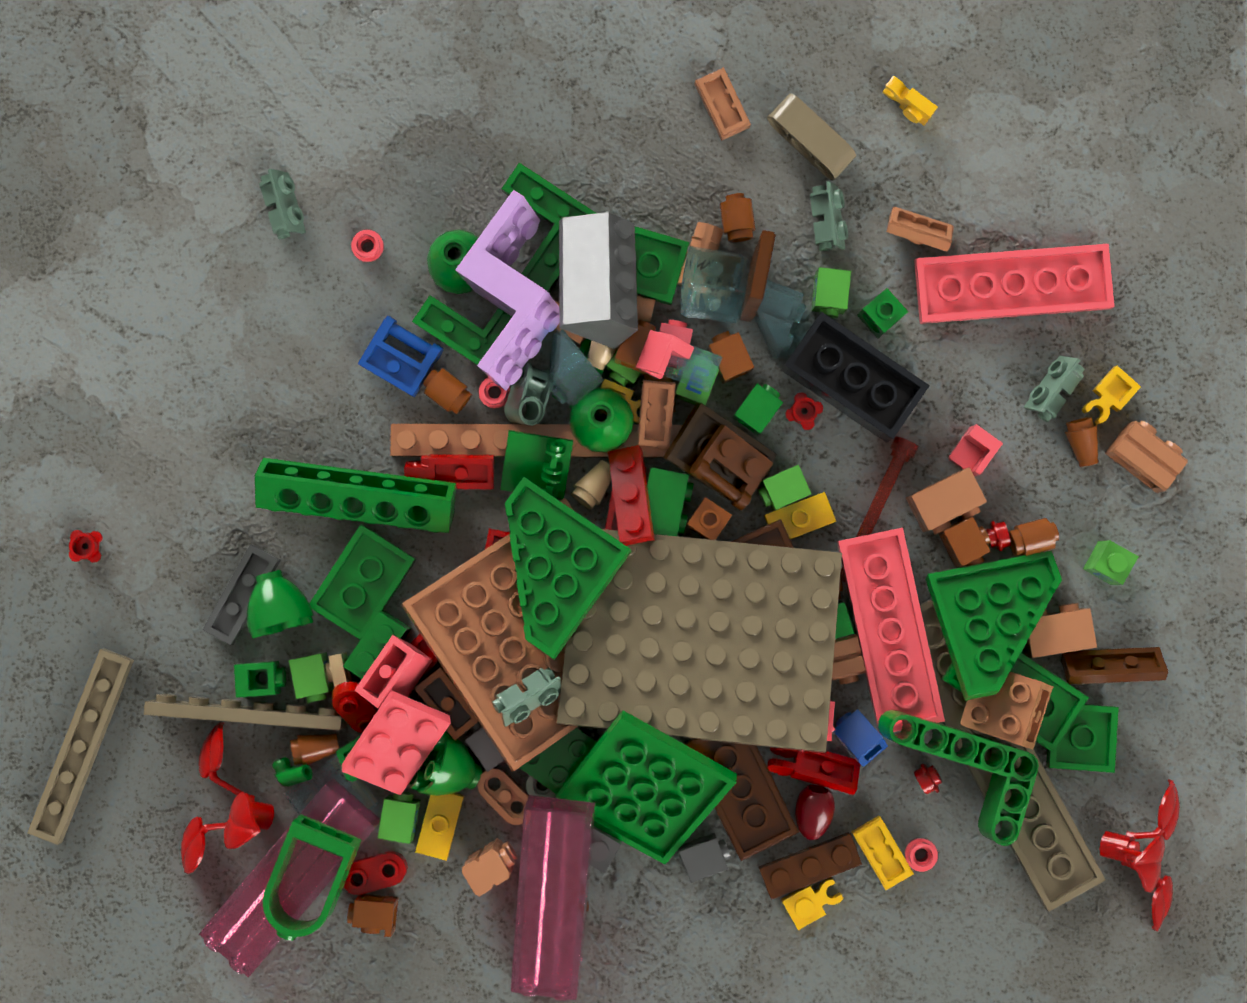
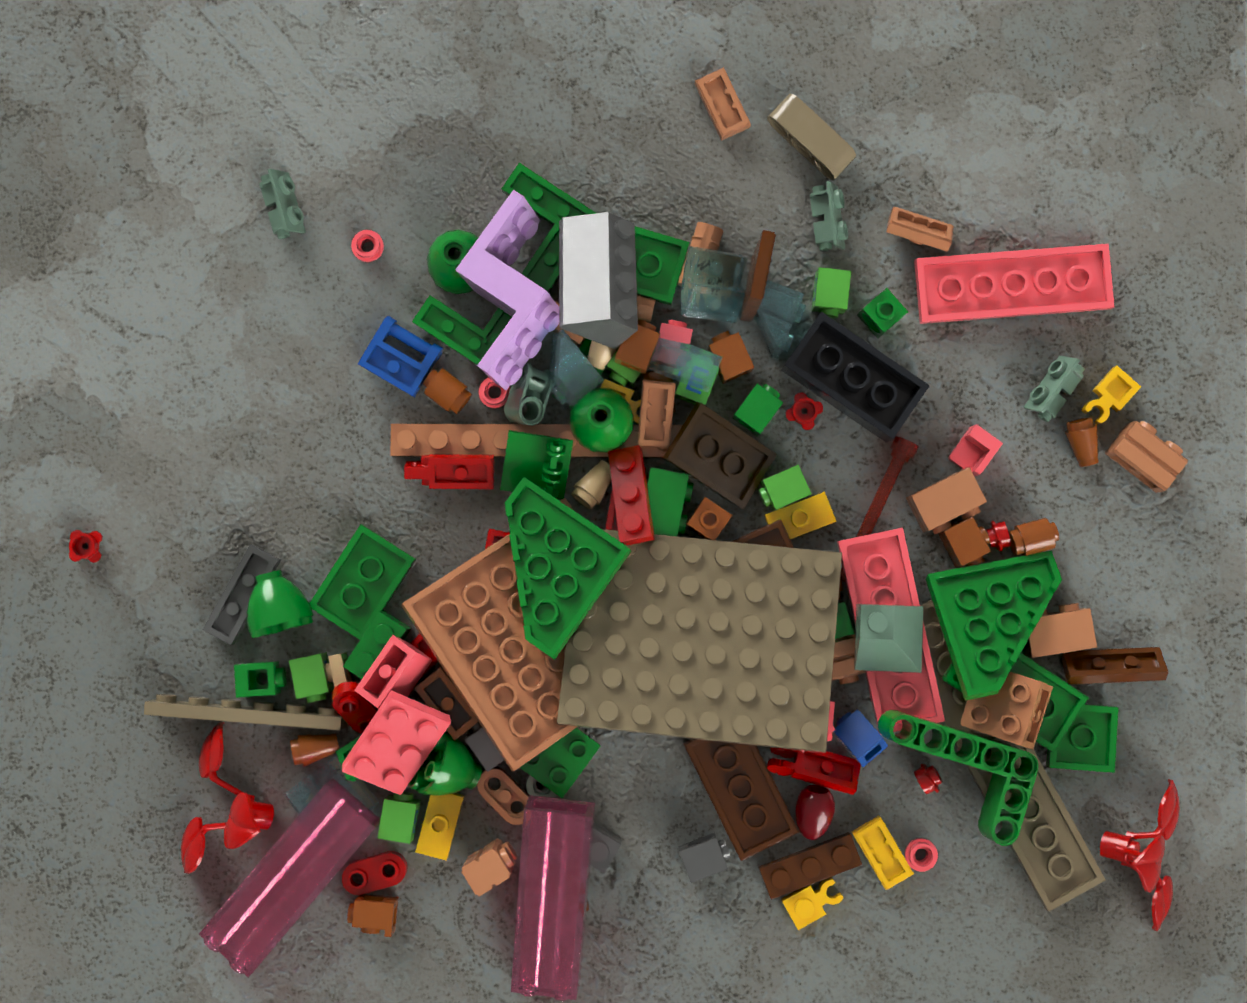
dark tan plate [27,648,134,845] -> none
green brick [254,458,456,533] -> none
green window [263,814,362,941] -> none
green arm [272,757,313,787] -> none
sand green hinge [492,667,561,727] -> none
green plate [554,710,737,864] -> none
coral panel [636,330,694,379] -> none
reddish brown plate [690,425,773,511] -> none
dark orange brick [720,193,756,243] -> none
yellow plate [882,76,938,126] -> none
bright green brick [1083,540,1139,585] -> none
none -> sand green slope [854,604,924,673]

